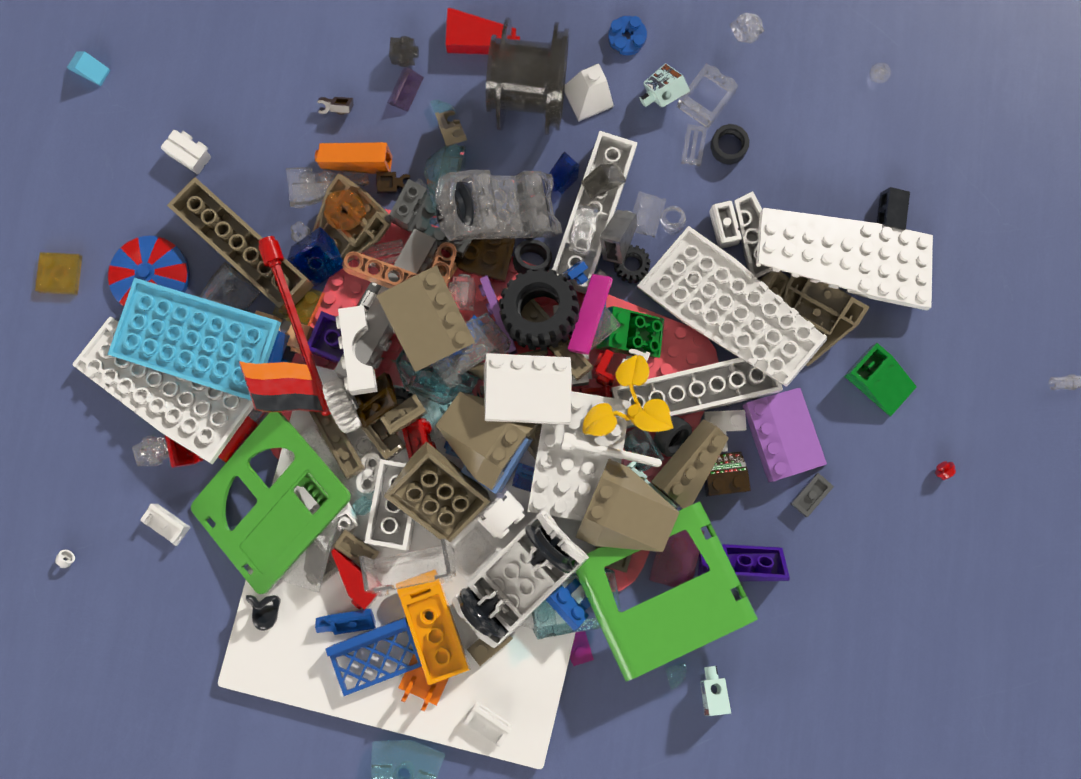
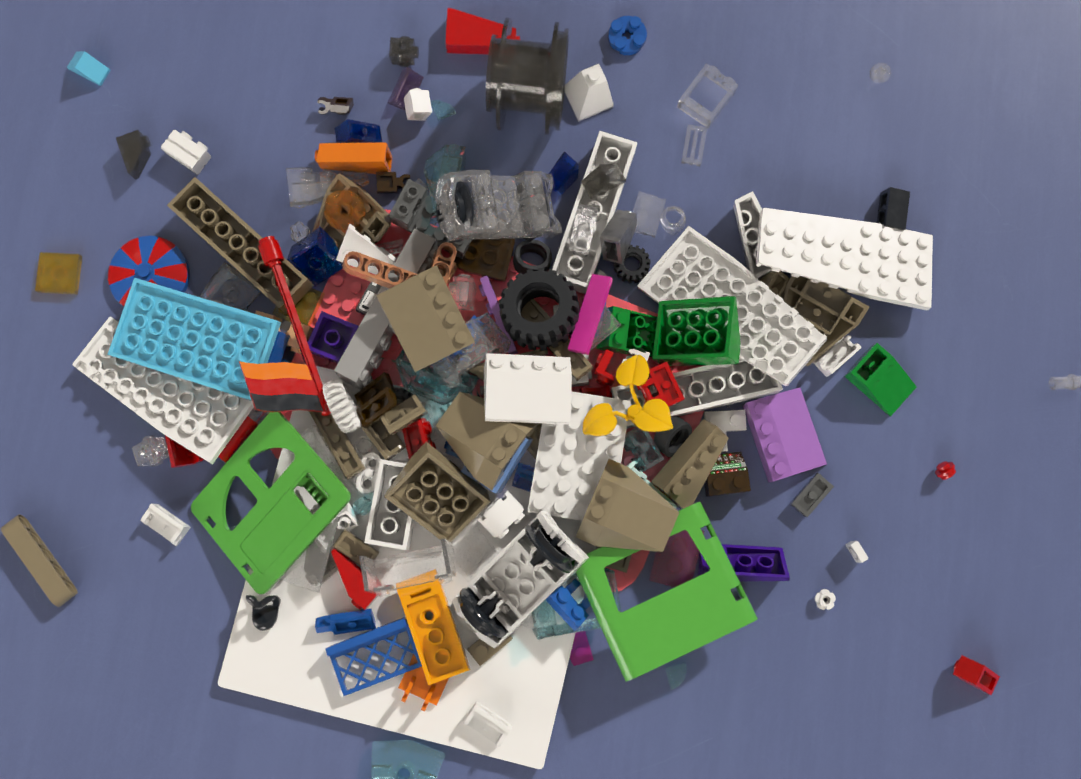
white hinge [55,550,75,568] -> none
white arch [336,305,378,396] -> none
dark tan hinge [435,110,467,147] -> none
white piece [561,432,662,467] -> none
blue tile [562,261,588,285] -> none
light aqua torso [639,64,690,107] -> none
light aqua torso [700,666,731,716] -> none
white brick [709,201,742,249] -> none
black tyre [710,124,750,165] -> none
clear brick [730,13,764,43] -> none
none -> dark tan beam [1,514,78,607]
none -> clear smoke slope [116,130,151,180]
none -> clear blue slope [334,119,382,143]
none -> white wing [336,223,397,275]
none -> white brick [404,88,432,121]
none -> red plate [636,362,685,407]
none -> green slope [652,296,741,366]
none -> white hinge [813,335,862,377]
none -> white plate [815,589,836,610]
none -> white tile [845,541,868,563]
none -> red slope [953,655,1000,695]

